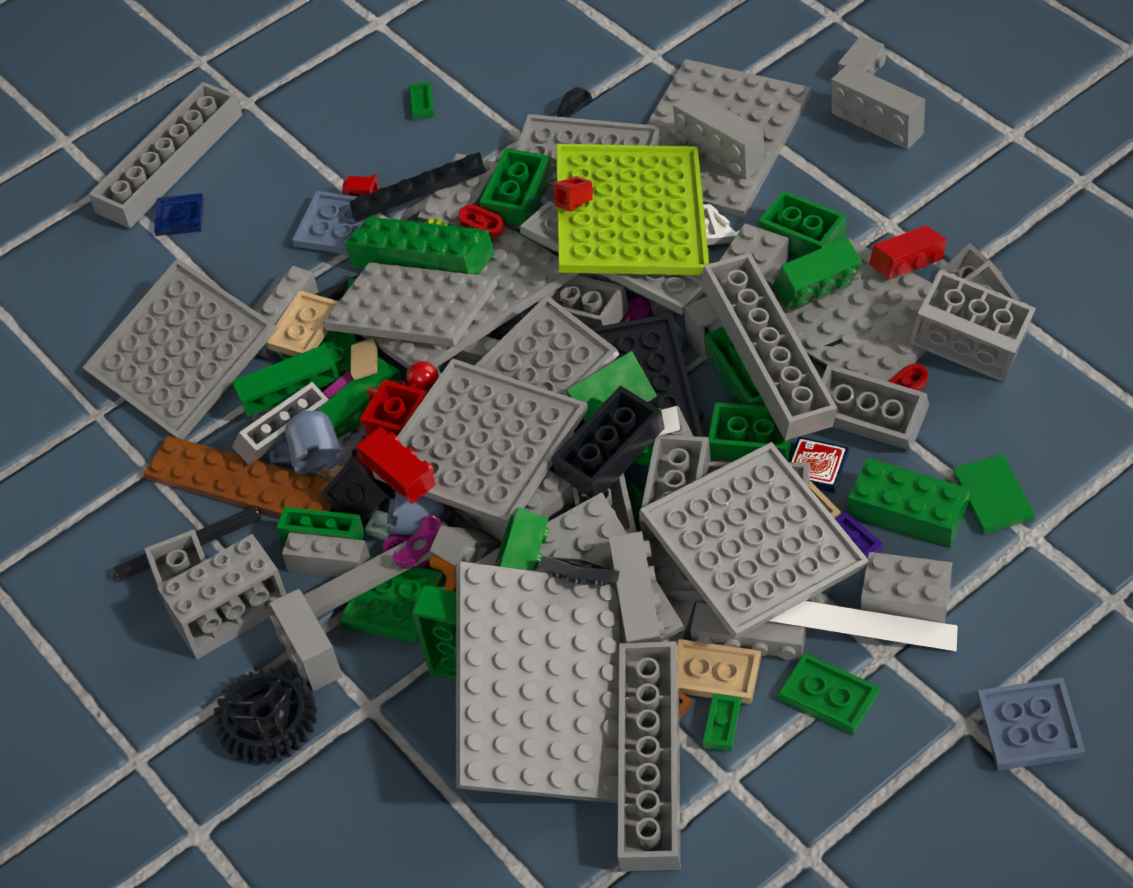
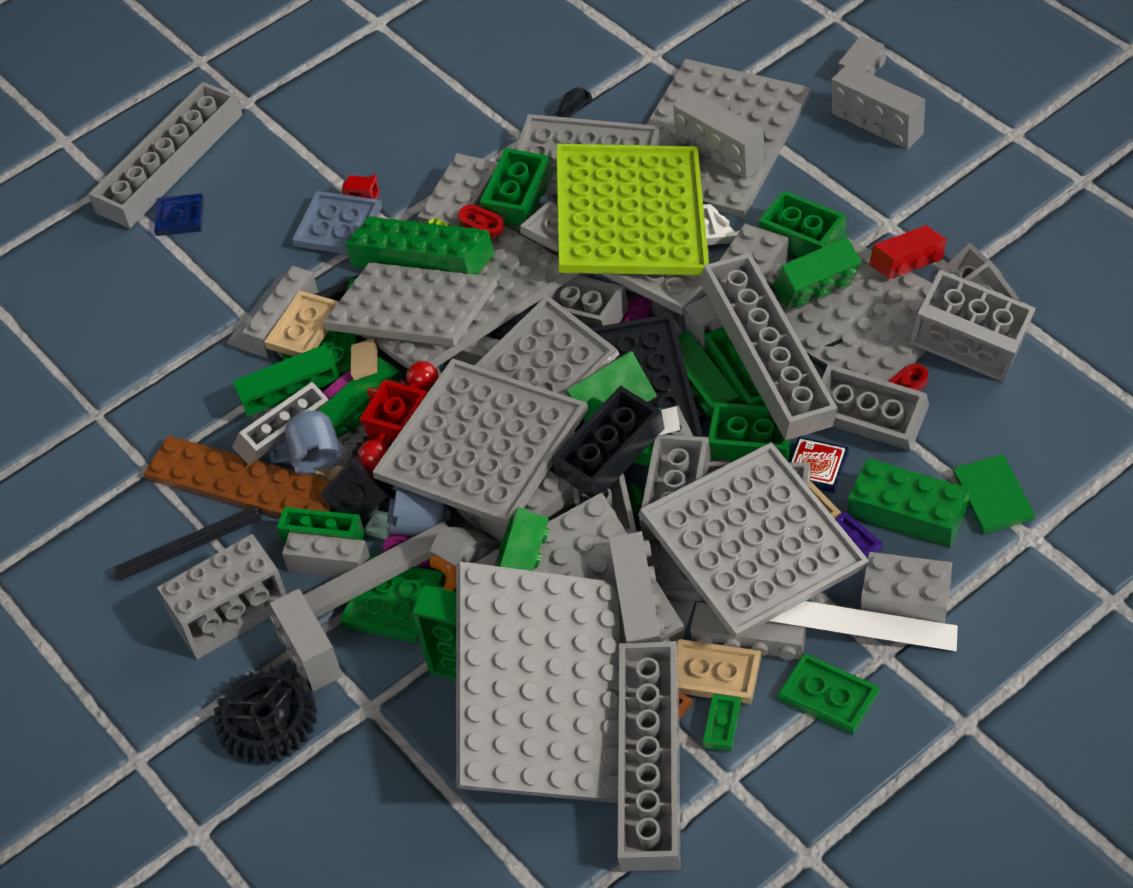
light grey plate [82,258,278,440] -> none
light grey brick [144,529,206,587] -> none
black plate [350,152,486,222] -> none
red brick [356,427,436,504] -> none
magenta piece [393,515,441,569] -> none
green tile [409,82,435,120] -> none
black plate [539,556,620,586] -> none
red brick [554,176,593,212] -> none
sand blue plate [977,678,1086,771] -> none
none -> green brick [678,331,740,422]

